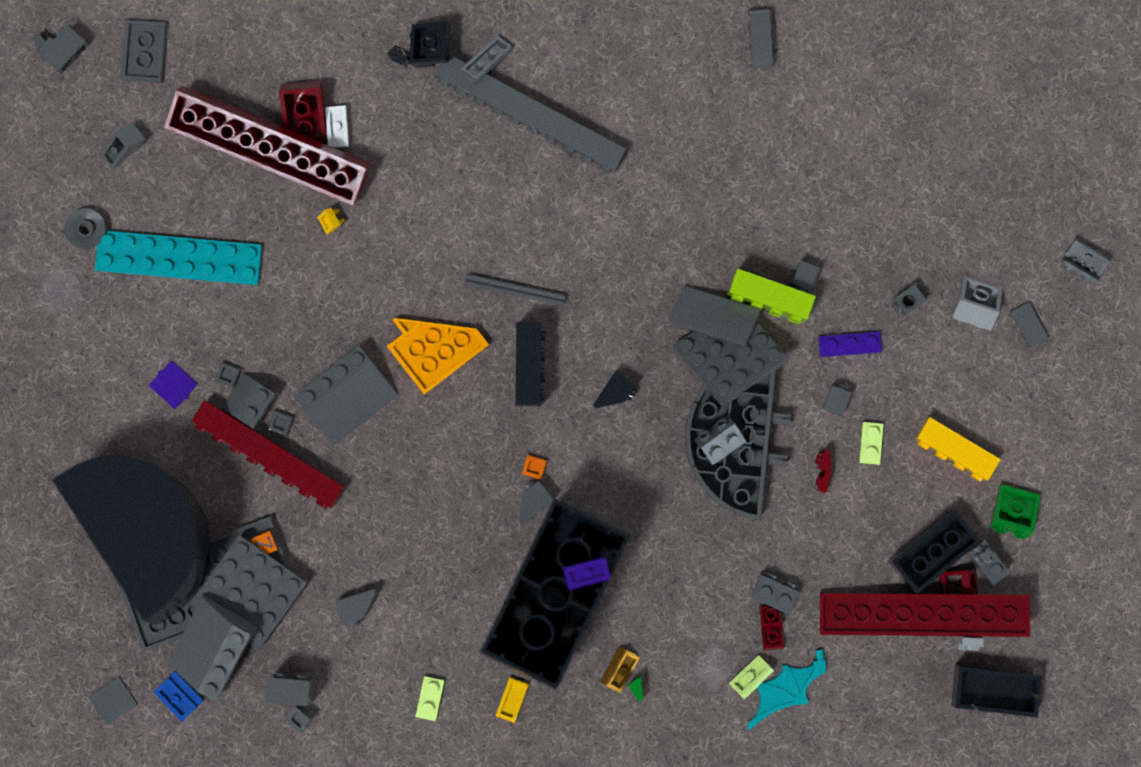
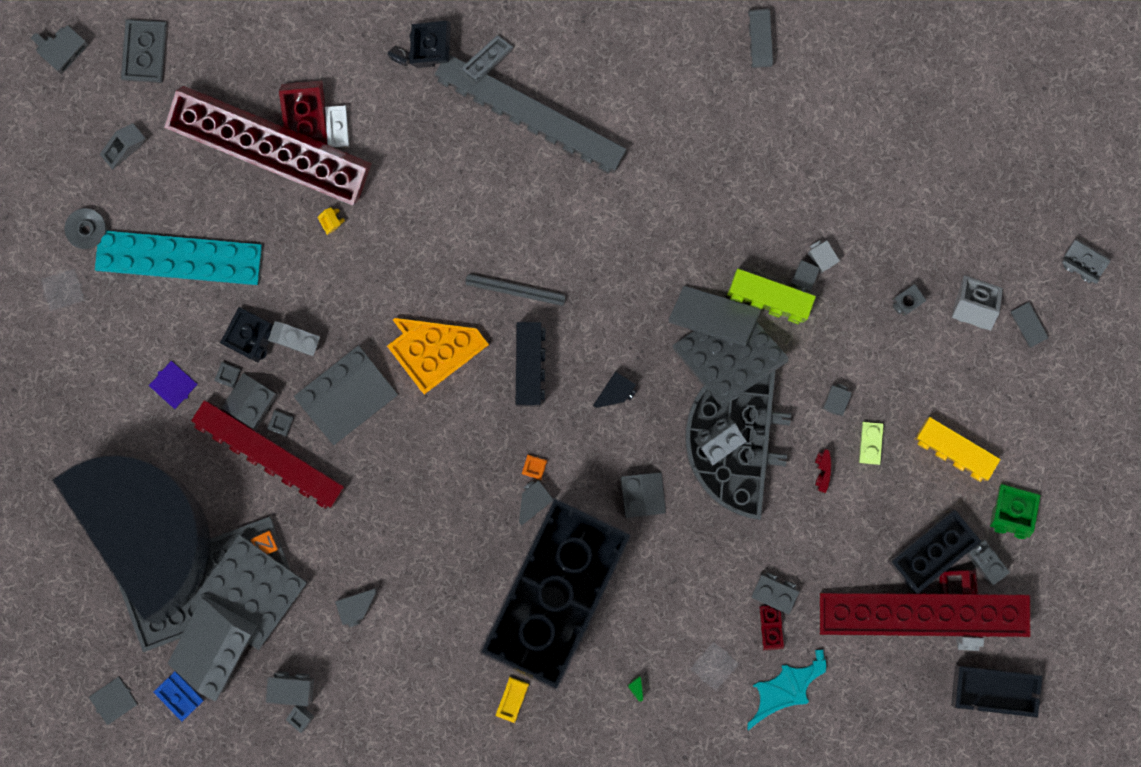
yellowish green plate [415,676,445,721] -> none
dark purple plate [563,558,611,590] -> none
pearl gold slope [599,646,641,693] -> none
yellowish green plate [729,655,774,699] -> none
dark purple plate [818,332,882,357] -> none
none -> black plate [220,307,273,363]
none -> light grey brick [268,321,320,356]
none -> dark grey slope [621,473,666,518]
none -> light grey brick [808,240,840,274]

